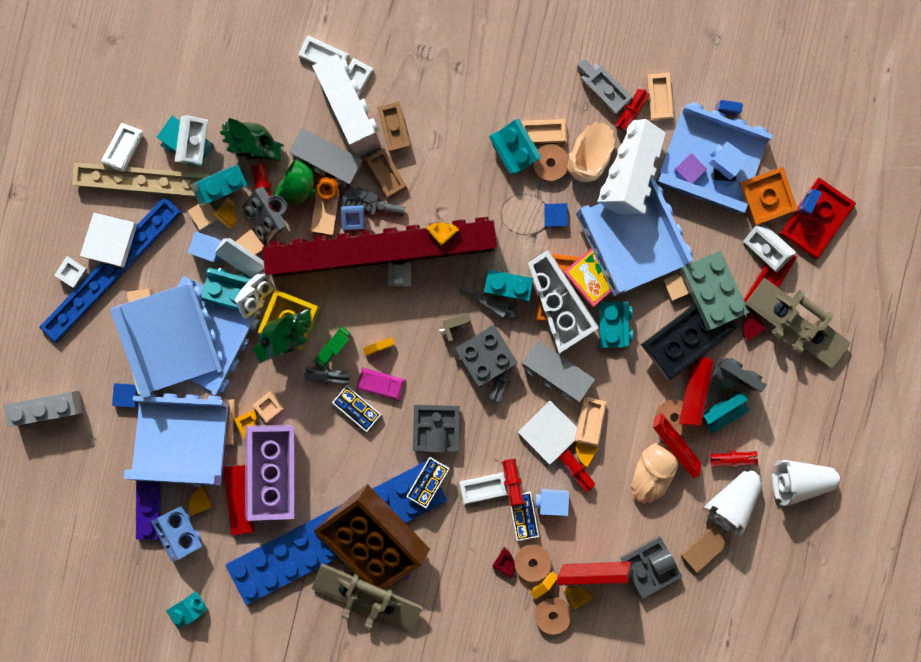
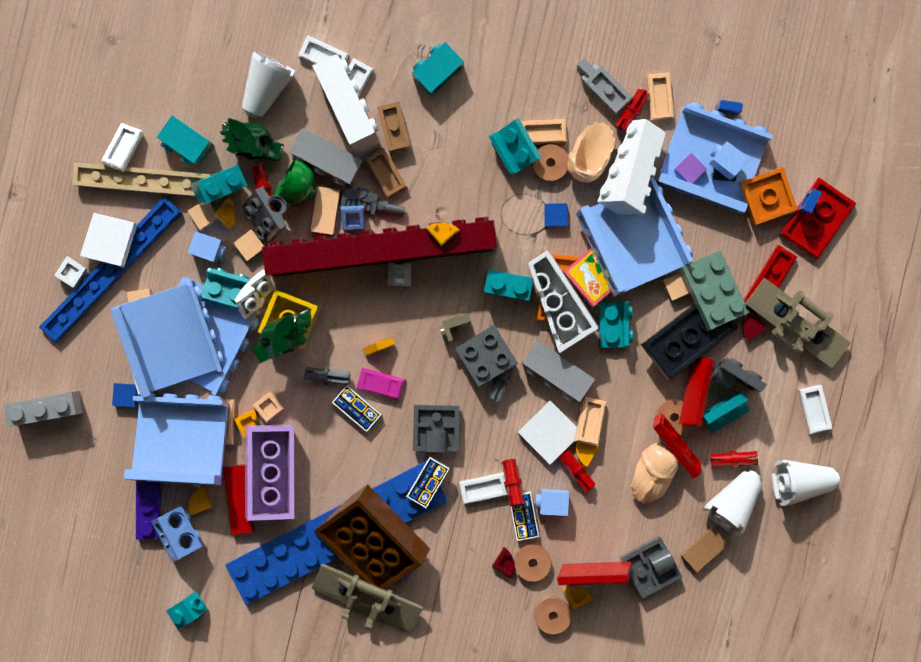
white slope [175,115,208,165] -> none
white slope [215,238,264,277] -> none
green piece [313,326,351,368] -> none
orange plate [316,177,339,199] -> none
dark grey piece [459,286,517,319] -> none
light orange tile [530,571,557,599] -> none
white slope [743,223,796,272] -> none
none -> white cone [242,51,296,119]
none -> teal brick [412,42,464,97]
none -> white tile [798,385,833,434]

